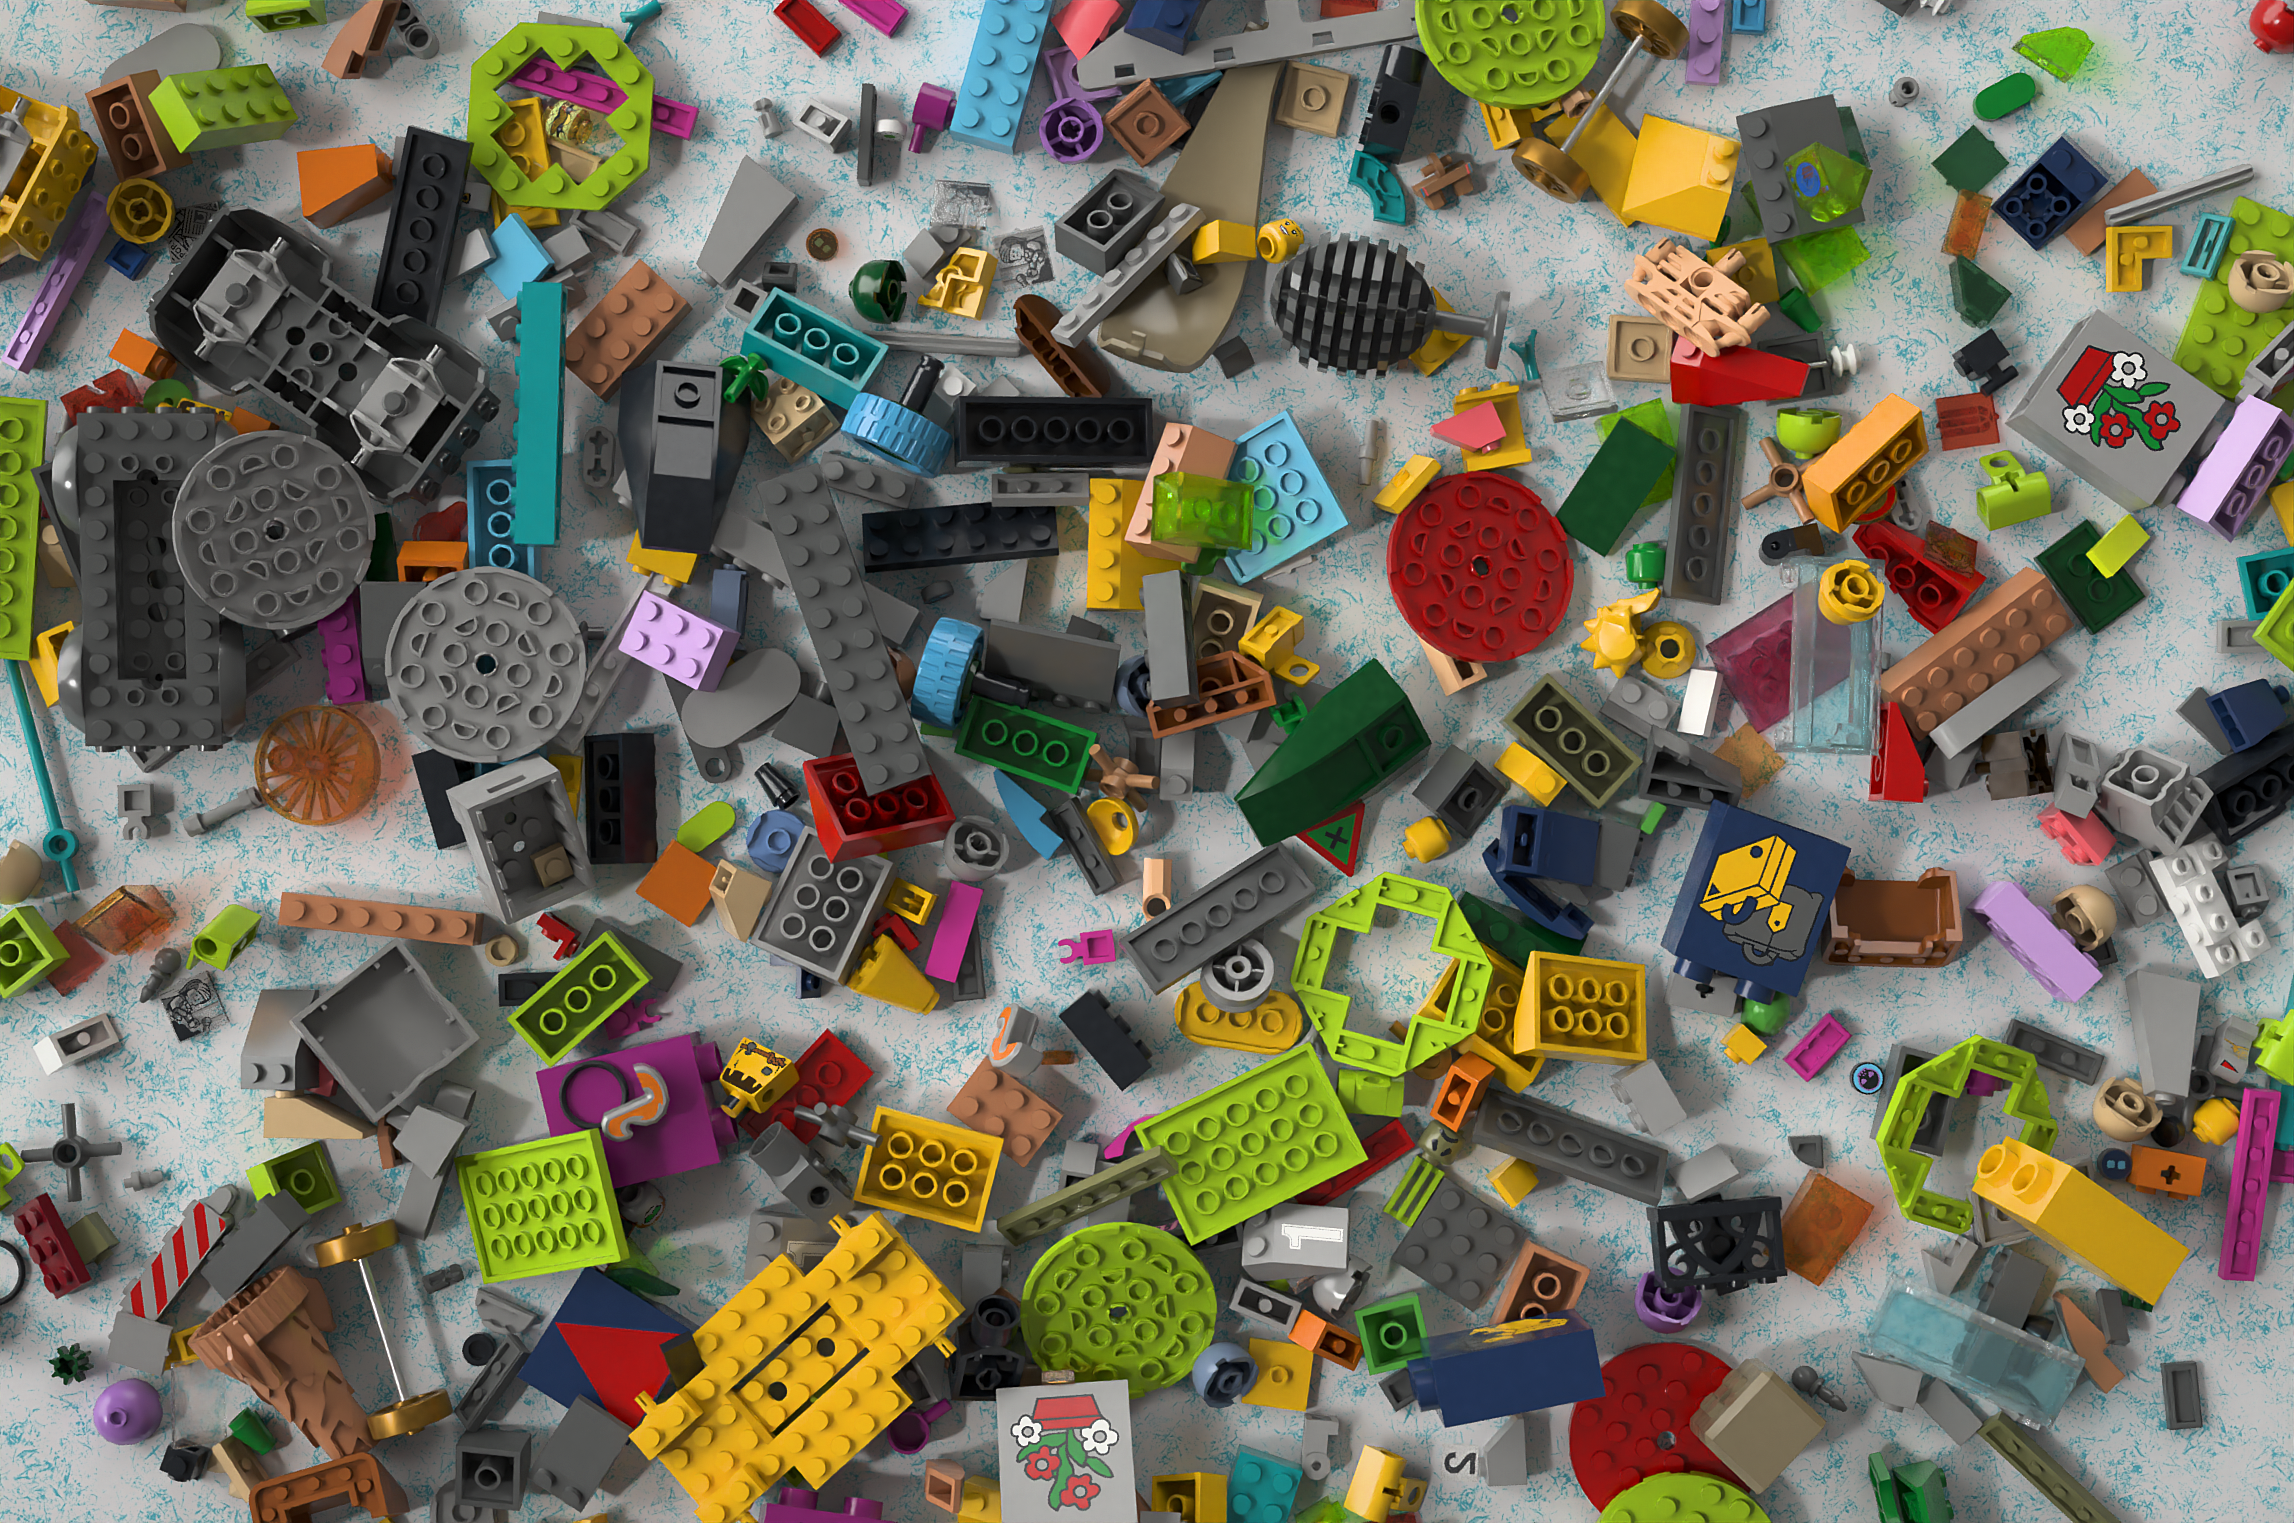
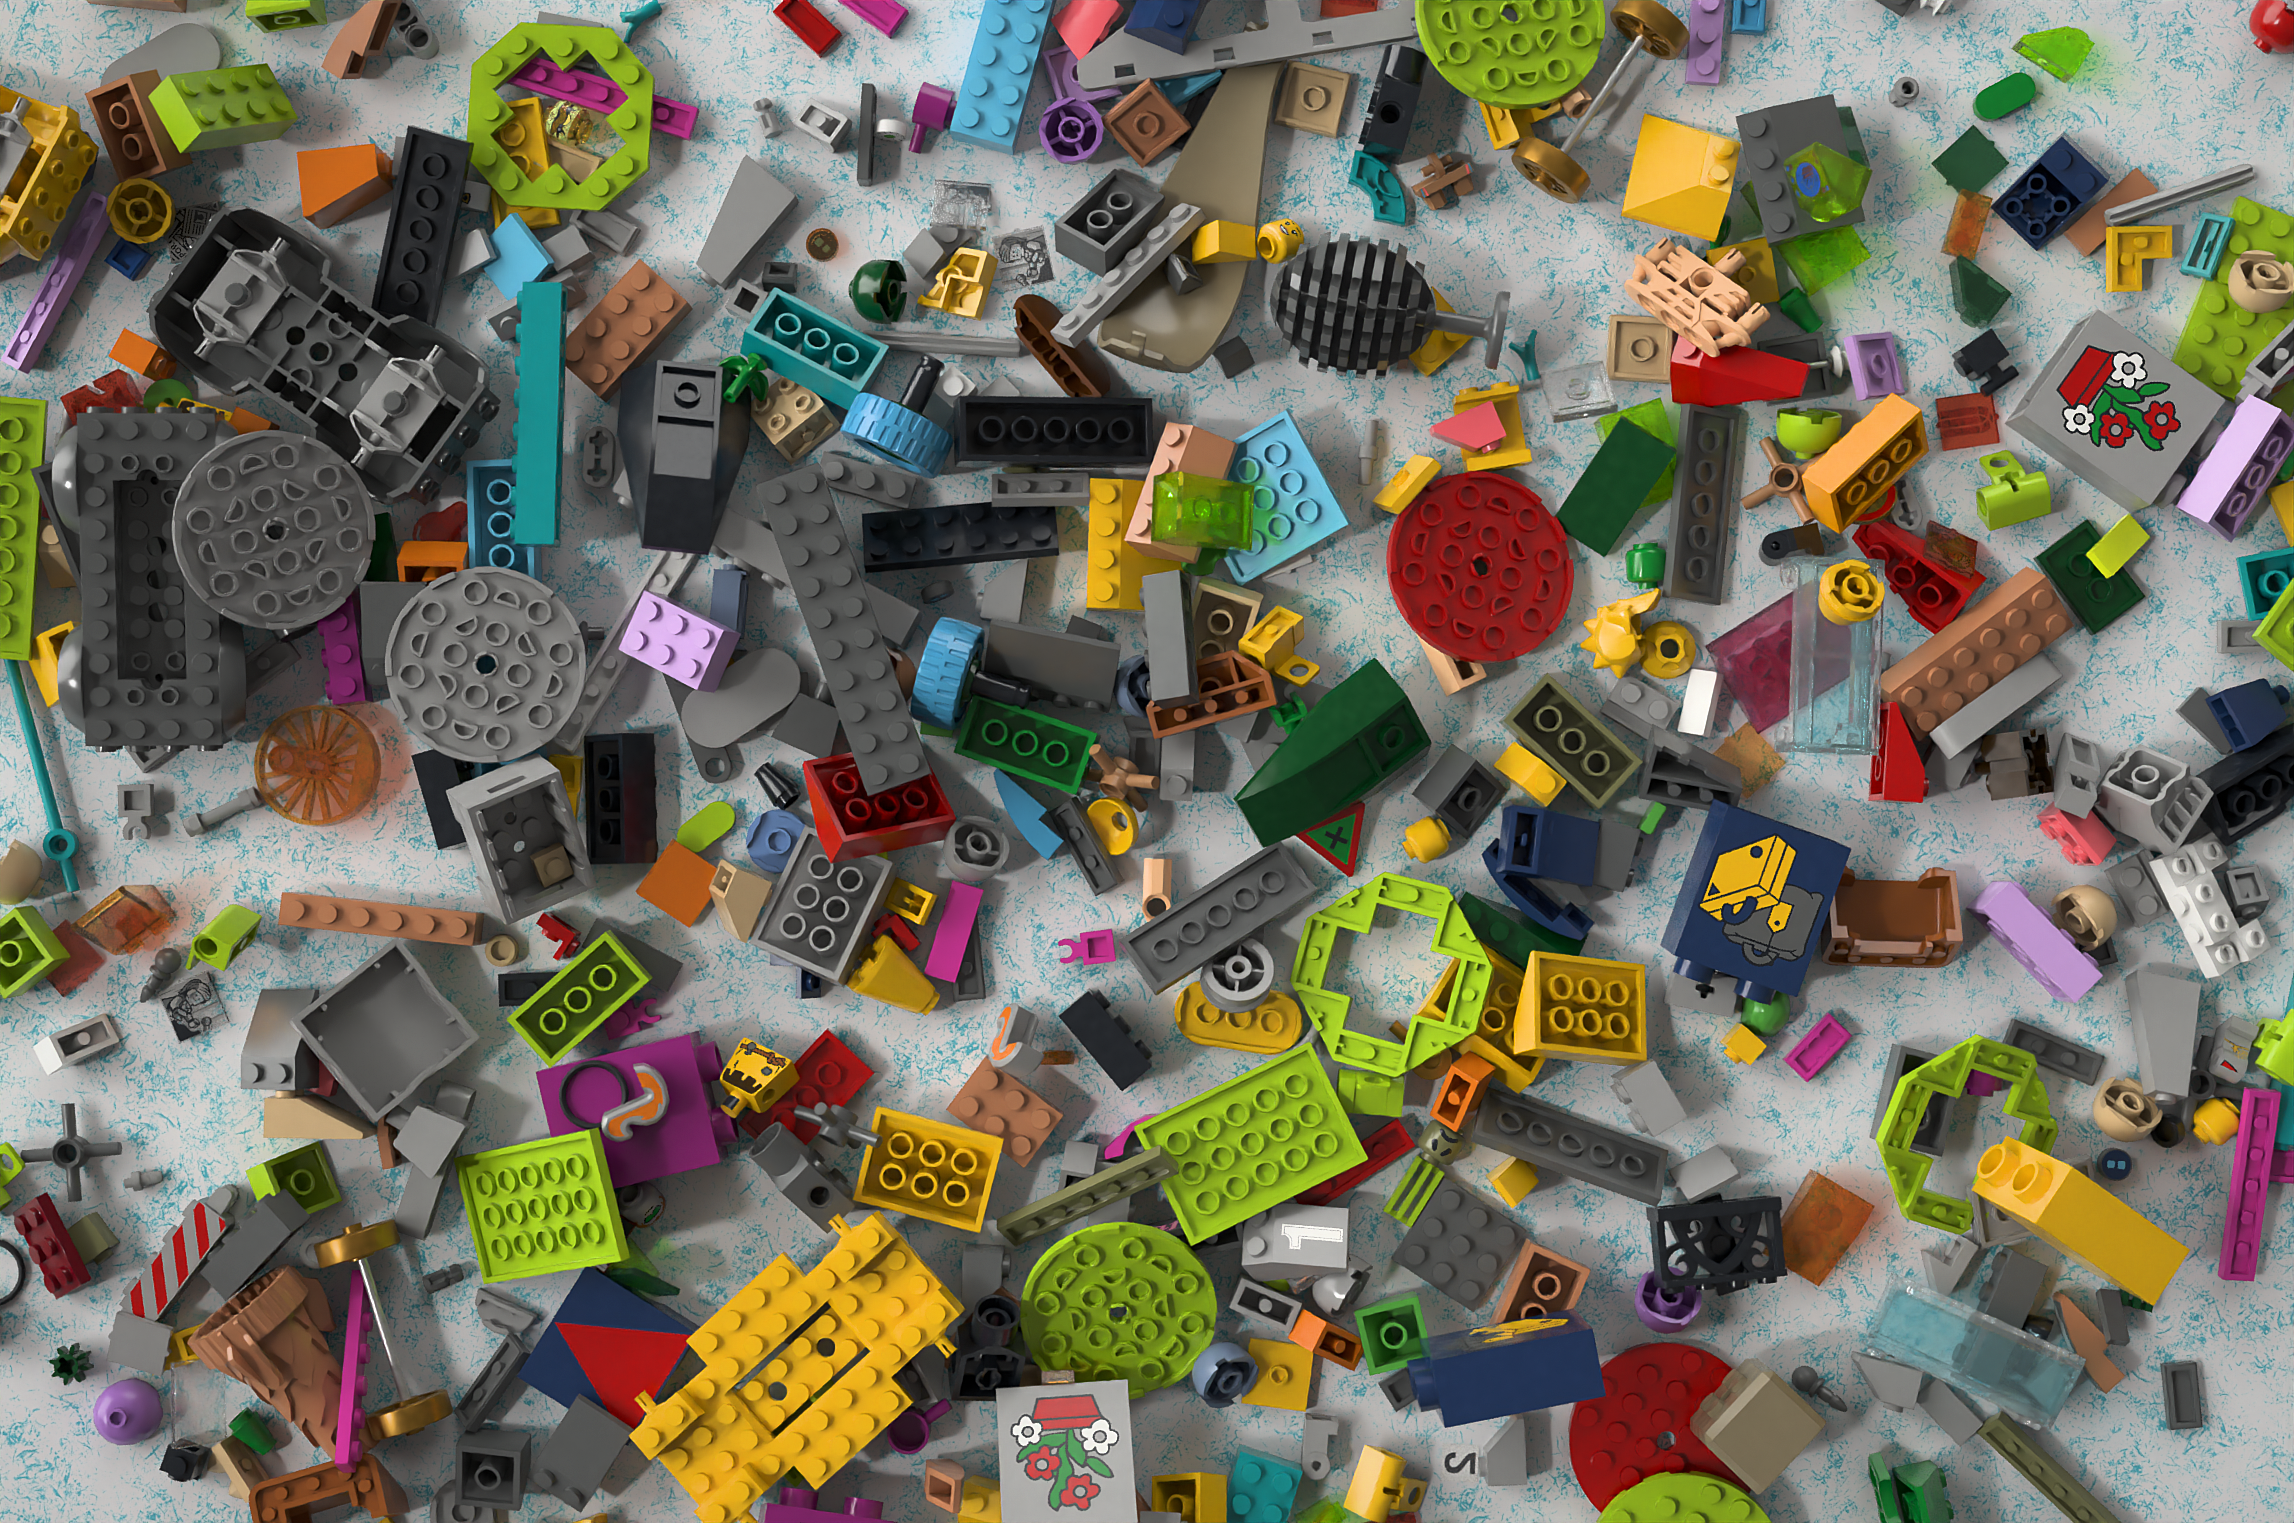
black tile [462,1332,497,1366] -> none
yellow brick [626,528,702,588] -> none
tile [659,1330,705,1391] -> none
light grey slope [744,1210,852,1280] -> none
yellow tile [1542,89,1637,229] -> none
dark grey tile [1787,1135,1824,1168] -> none
tile [1849,1062,1884,1095] -> none
orange brick [2126,1143,2207,1201] -> none
none -> dark pink plate [334,1270,376,1473]
none -> lavender tile [1843,332,1905,401]

